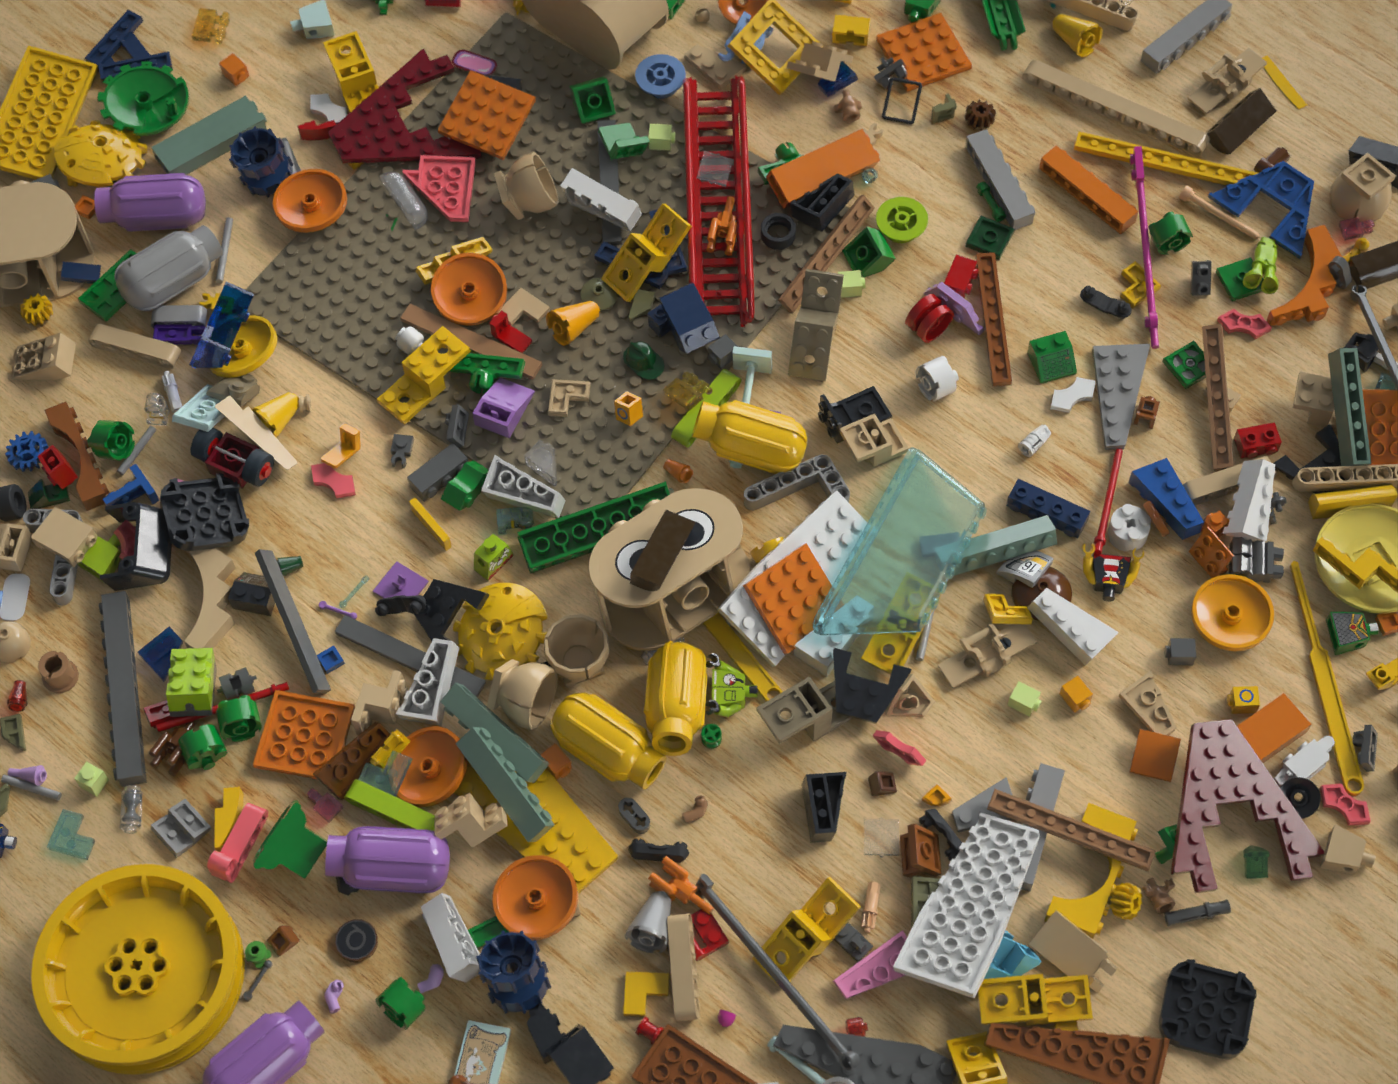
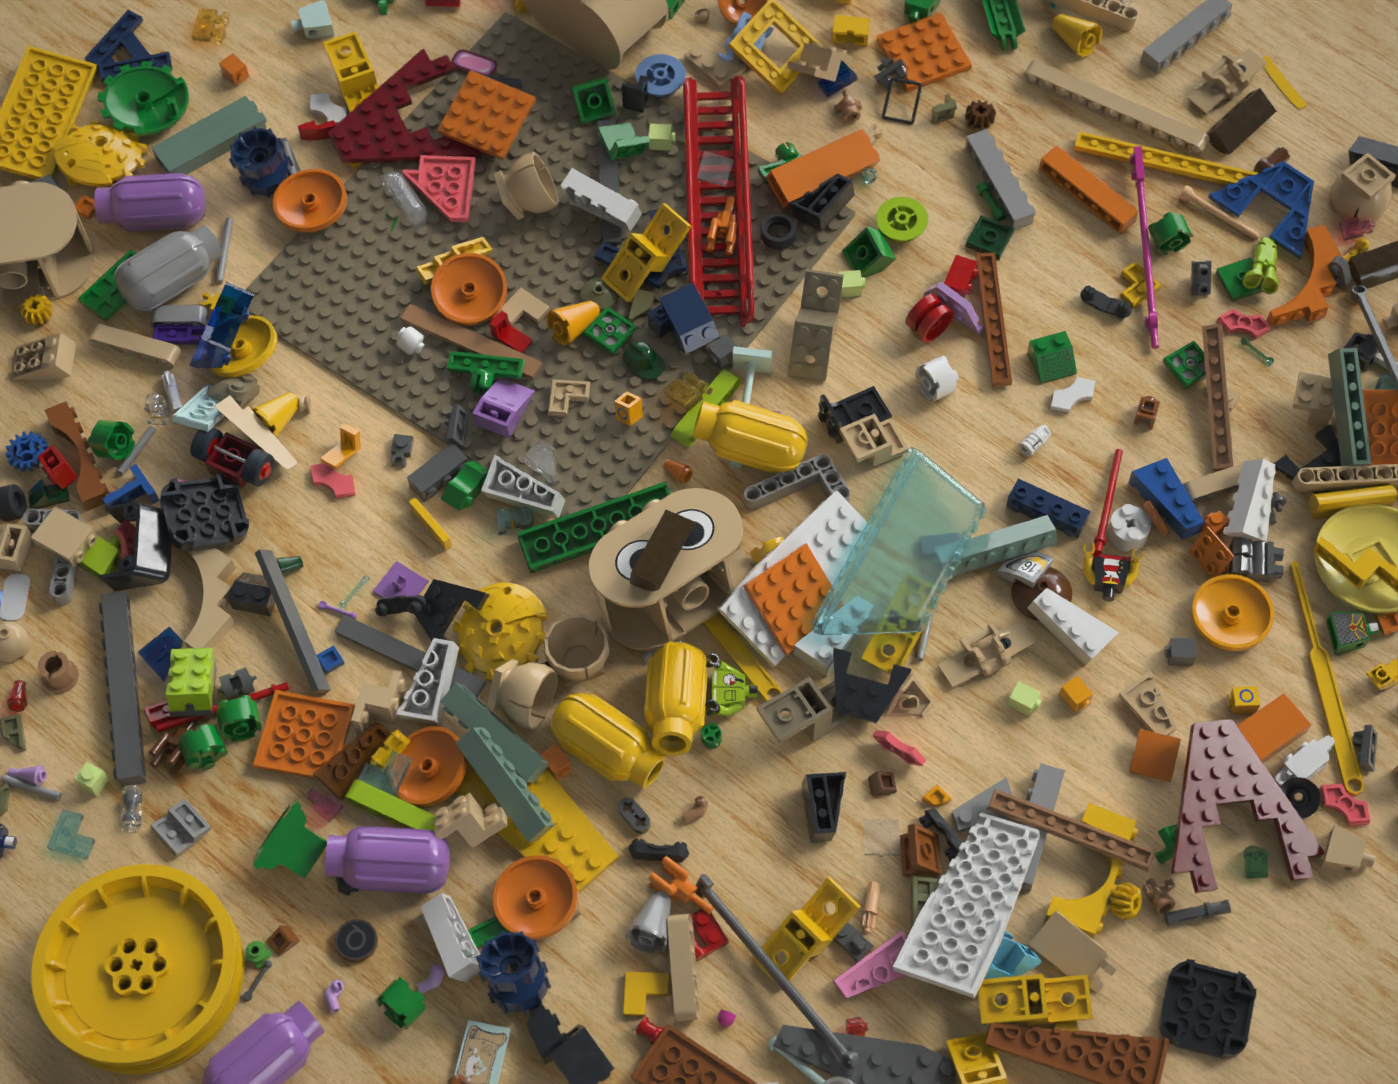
dark blue tile [61,262,101,284] -> none
coral beam [207,803,268,883] -> none
yellow slope [215,787,244,852] -> none
yellow bracket [377,326,471,425] -> none
lime torso [473,534,514,581] -> none
medium nougat plate [778,195,875,313] -> none
yellow tile [983,594,1033,624] -> none
light grey wing [1092,344,1150,450] -> none
red brick [1234,422,1282,459] -> none
none -> green piece [583,307,637,355]
none -> black panel [621,75,649,113]
none -> clear green hinge [1241,338,1274,366]

